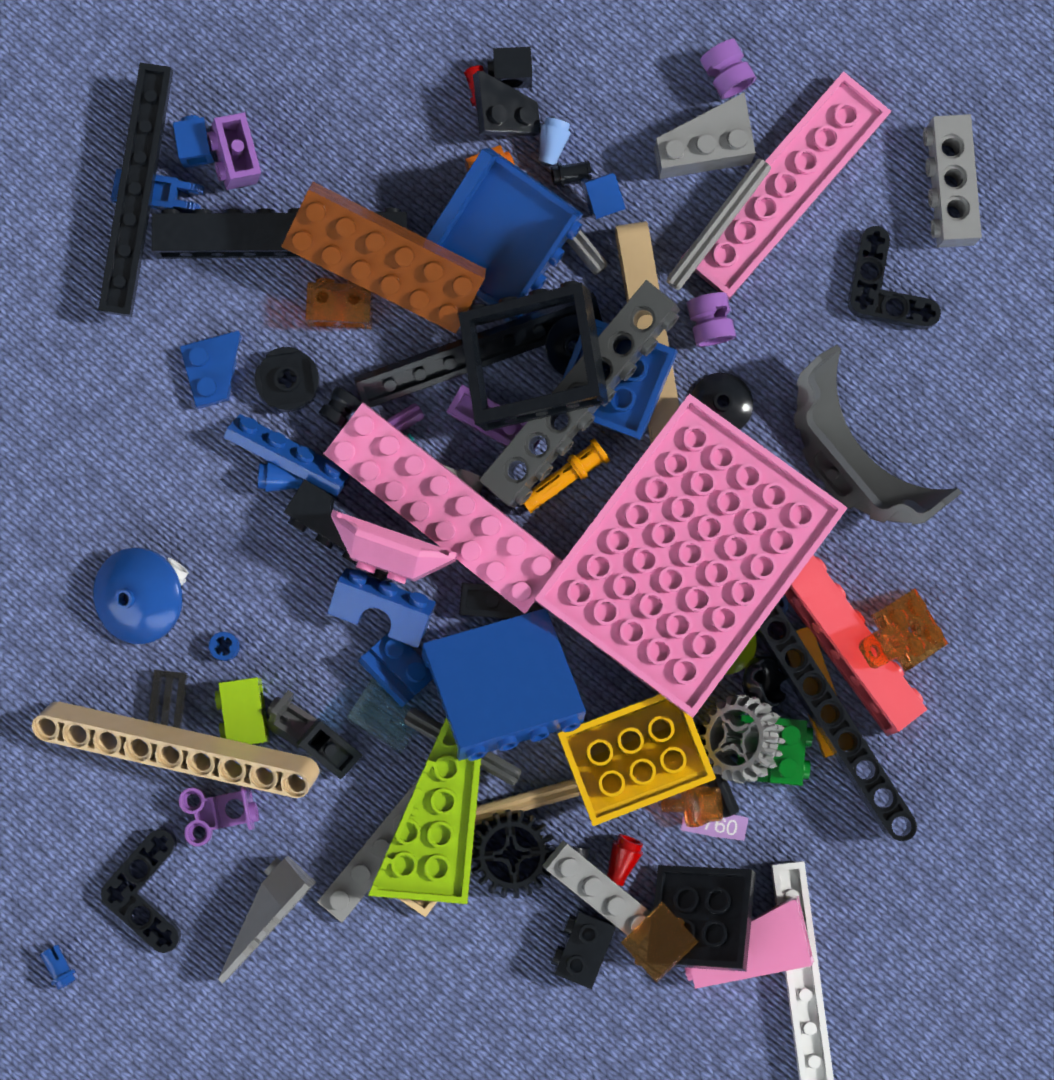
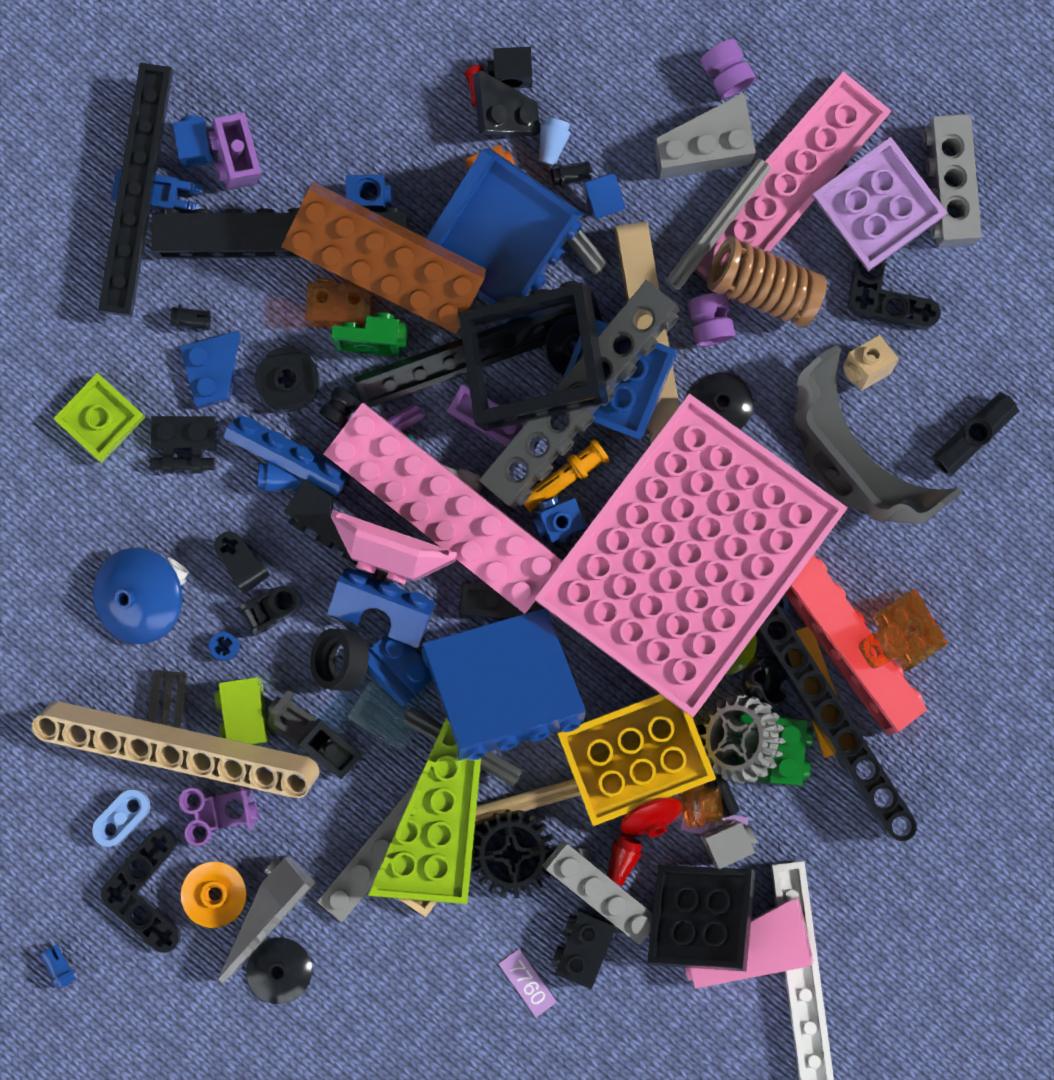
clear orange piece [621,902,698,982] -> none
none -> lime plate [53,372,145,463]
none -> light blue plate [92,789,150,847]
none -> black plate [150,416,217,474]
none -> black pin [170,304,211,331]
none -> light orange dish [181,861,247,928]
none -> black piece [215,532,271,594]
none -> black piece [237,586,302,637]
none -> black dish [247,937,312,1004]
none -> black tyre [310,628,369,691]
none -> green plate [331,312,408,357]
none -> blue brick [346,175,392,212]
none -> lavender sticker [499,949,557,1017]
none -> blue brick [532,496,586,545]
none -> red dish [620,798,683,837]
none -> light grey brick [699,819,757,869]
none -> medium nougat piece [707,236,827,328]
none -> lavender plate [812,137,948,272]
none -> tan brick [843,335,899,391]
none -> black piece [931,391,1020,477]

